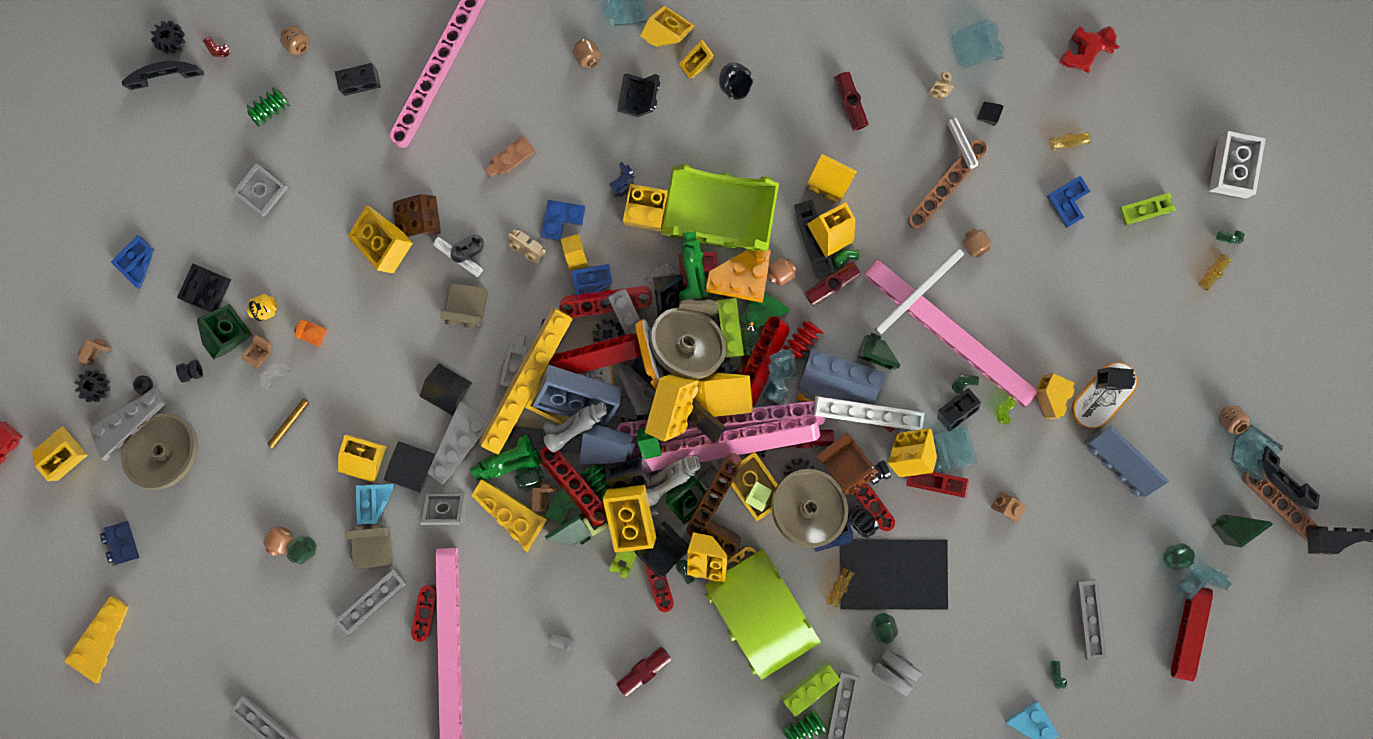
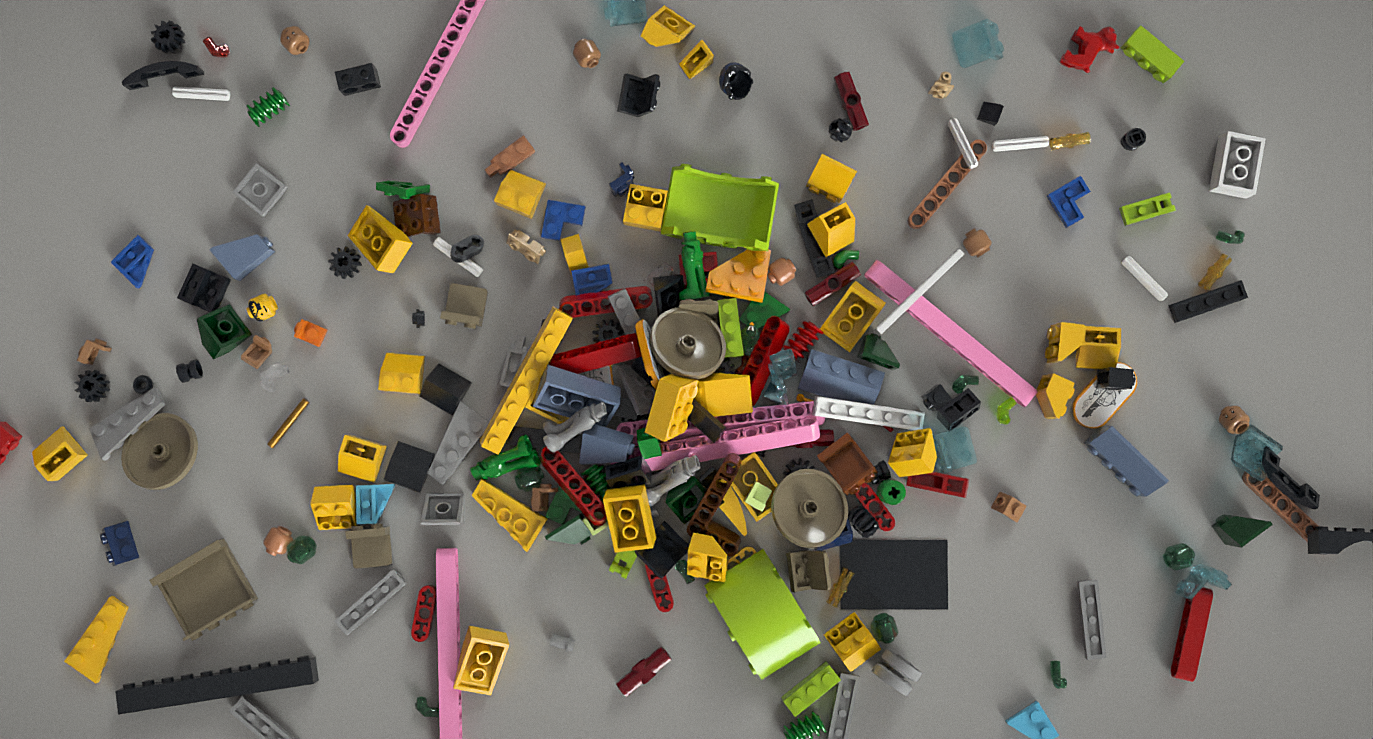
none -> black brick [115,655,319,715]
none -> dark tan panel [149,539,258,641]
none -> white axle [172,86,230,101]
none -> sand blue slope [209,234,275,281]
none -> yellow slope [310,485,358,530]
none -> black gear [328,246,362,279]
none -> green wing [376,180,430,199]
none -> yellow slope [378,353,425,394]
none -> black plate [412,309,425,328]
none -> clear green arm [415,696,439,718]
none -> yellow slope [453,626,509,695]
none -> yellow slope [494,170,546,219]
none -> yellow slope [719,478,747,536]
none -> dark tan bracket [786,550,831,592]
none -> yellow slope [820,281,886,353]
none -> yellow slope [823,612,881,672]
none -> black gear [828,118,853,143]
none -> green piece [876,479,906,505]
none -> black brick [921,384,952,412]
none -> white axle [992,136,1049,152]
none -> yellow slope [1045,322,1085,363]
none -> yellow slope [1076,326,1121,369]
none -> lime brick [1120,25,1185,84]
none -> black wheel [1121,128,1146,151]
none -> white axle [1121,256,1168,301]
none -> black tile [1168,280,1248,323]

